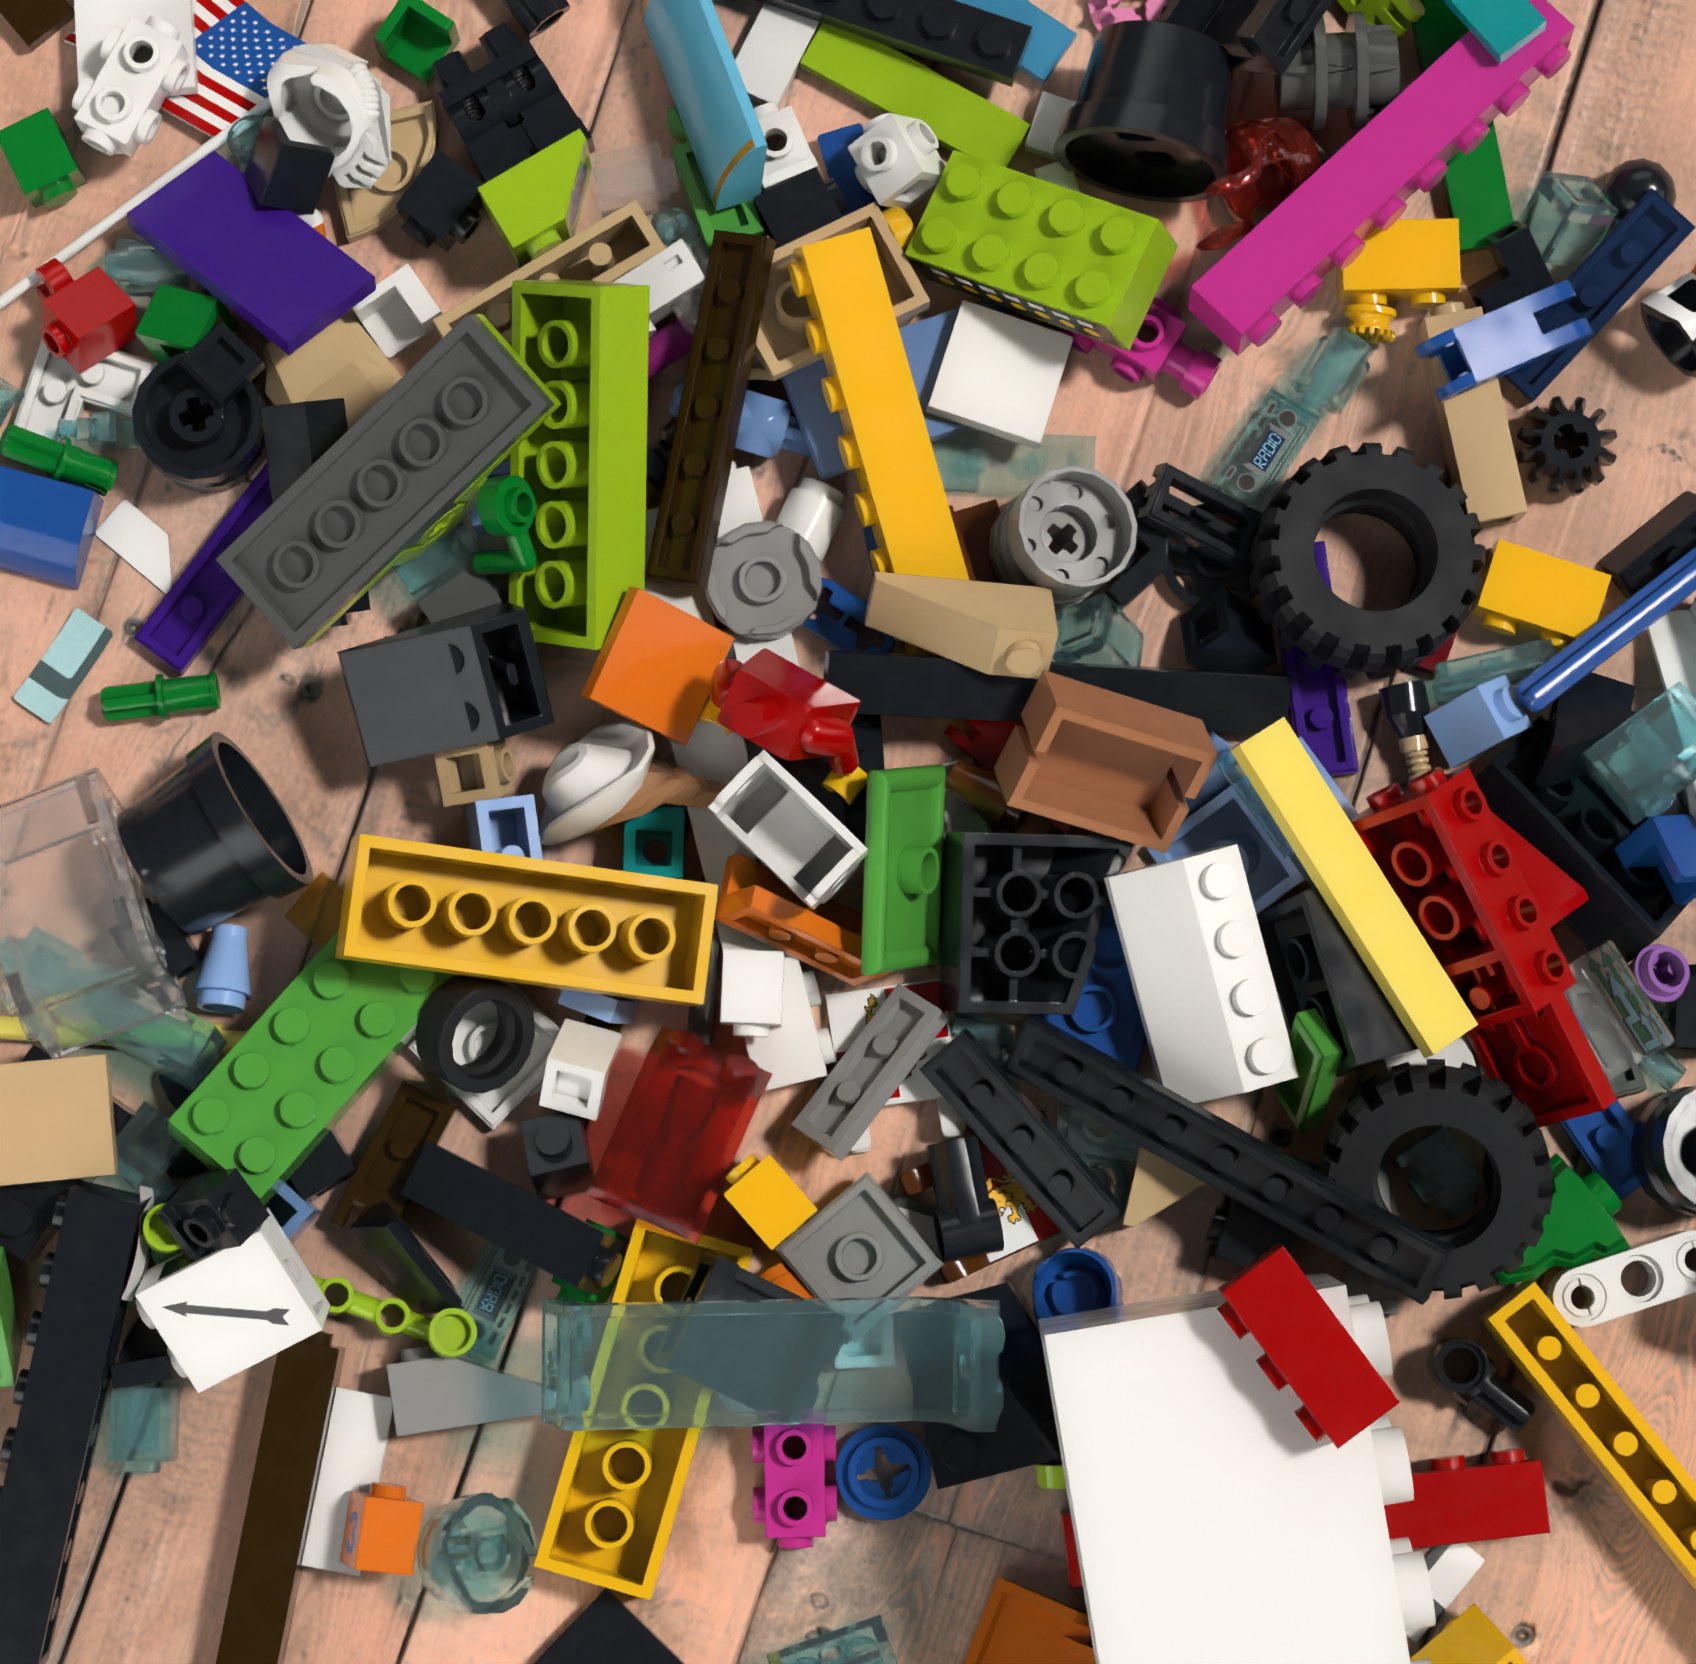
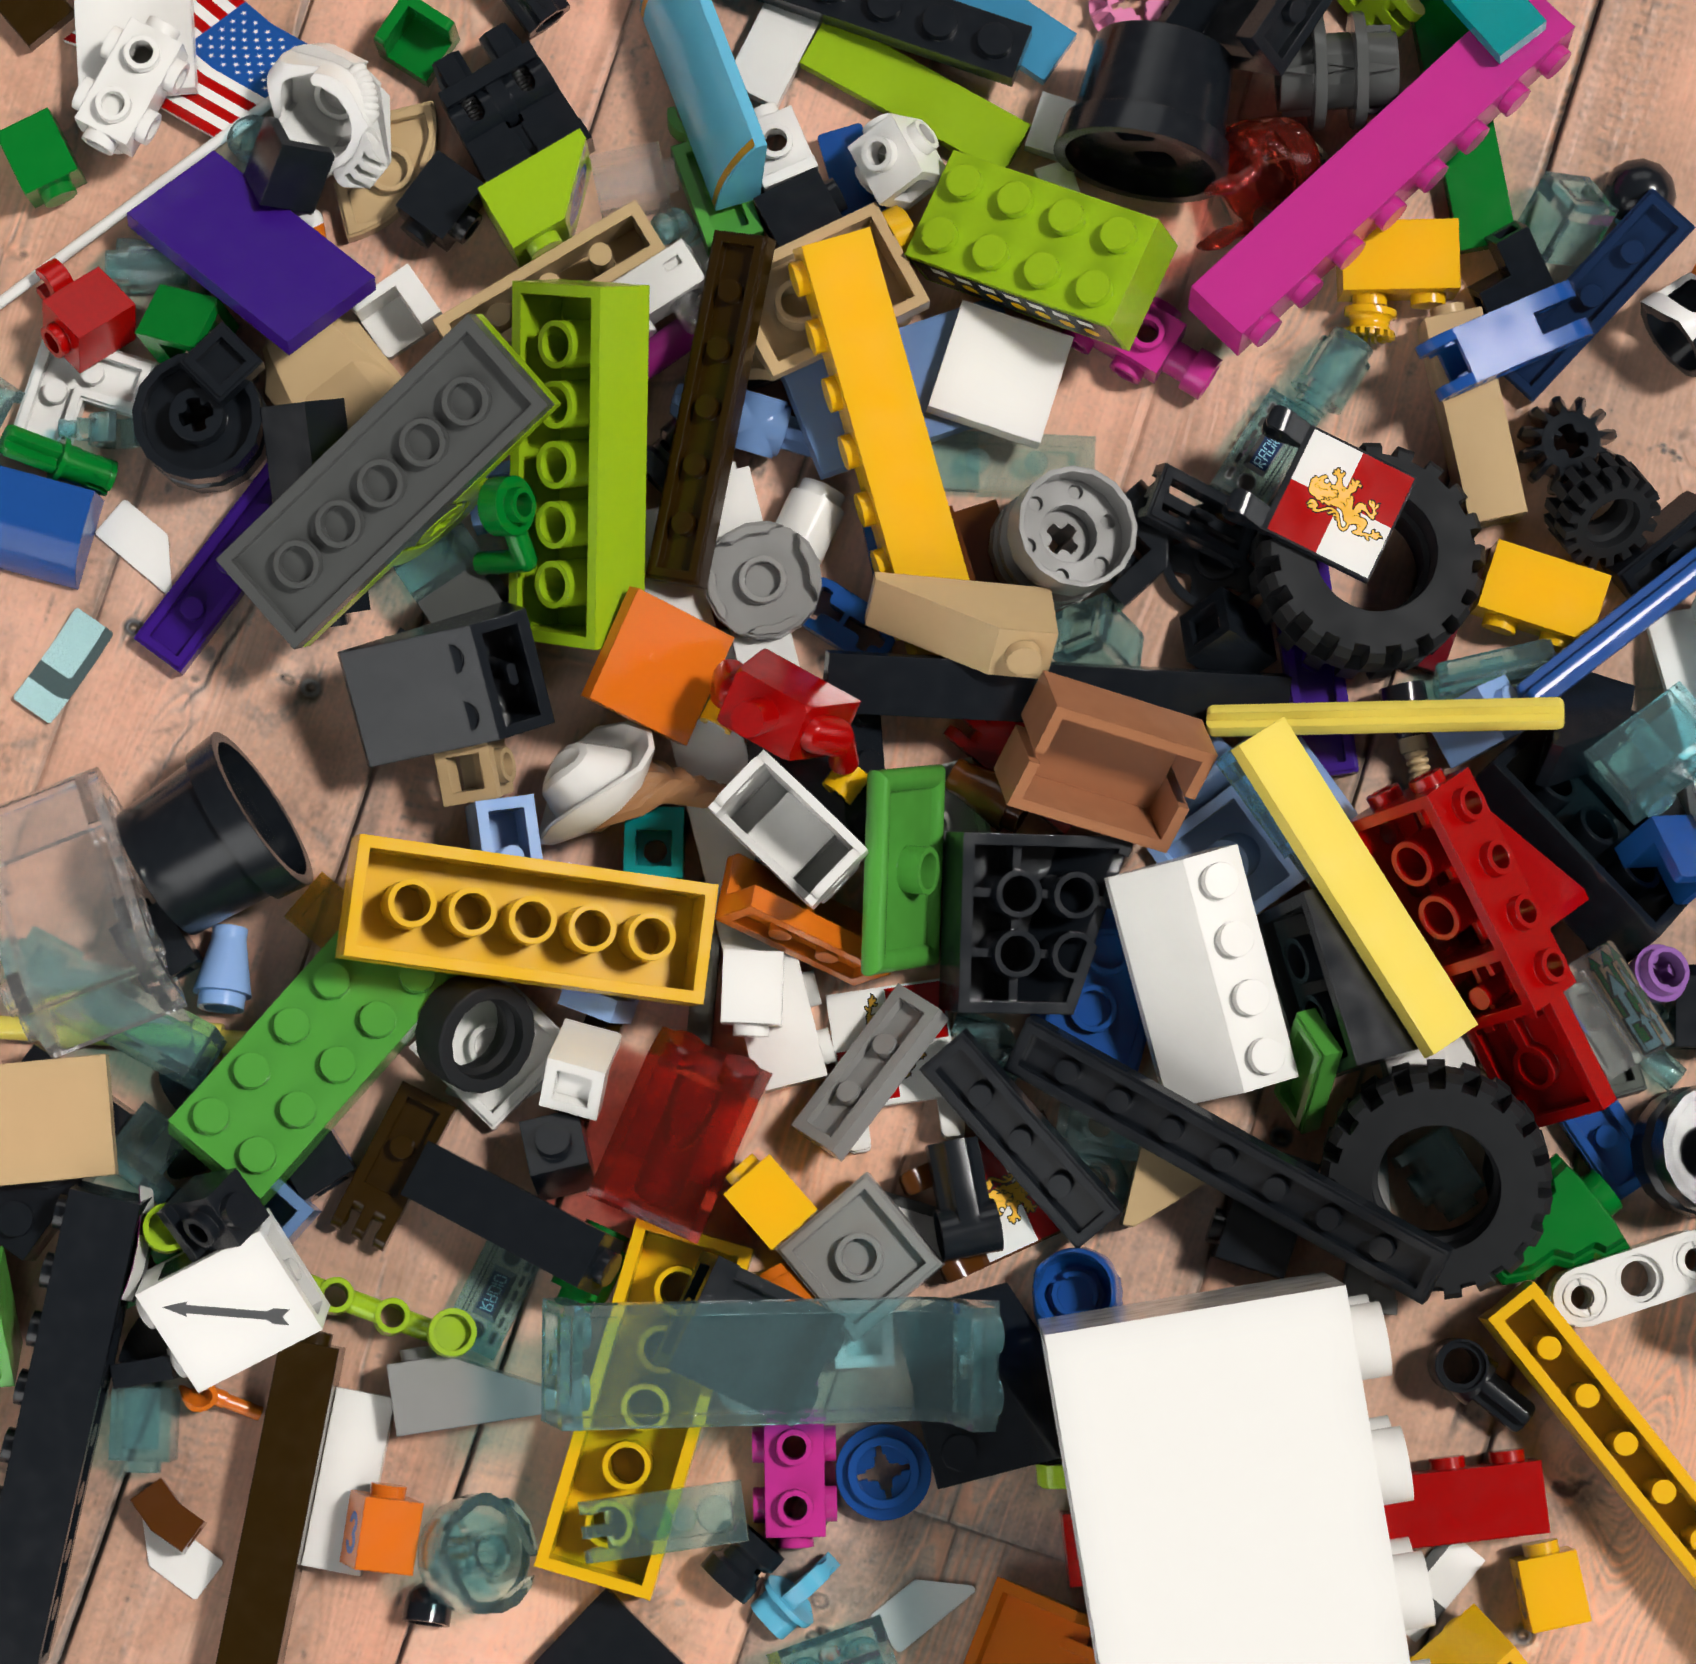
green axle [100,672,221,722] -> none
black slope [350,1200,463,1313] -> none
red brick [1217,1243,1400,1449] -> none
none -> reddish brown piece [130,1478,207,1554]
none -> white sticker [142,1518,223,1599]
none -> orange hand [178,1385,263,1421]
none -> black hinge [402,1582,452,1627]
none -> clear light blue hinge [578,1479,749,1564]
none -> black wheel [701,1519,785,1604]
none -> medium azure piece [750,1552,840,1640]
none -> white sticker [871,1579,975,1652]
none -> light yellow axle [1206,697,1565,737]
none -> flag [1221,405,1418,584]
none -> yellow brick [1509,1538,1592,1634]
none -> black tyre [1543,453,1661,568]

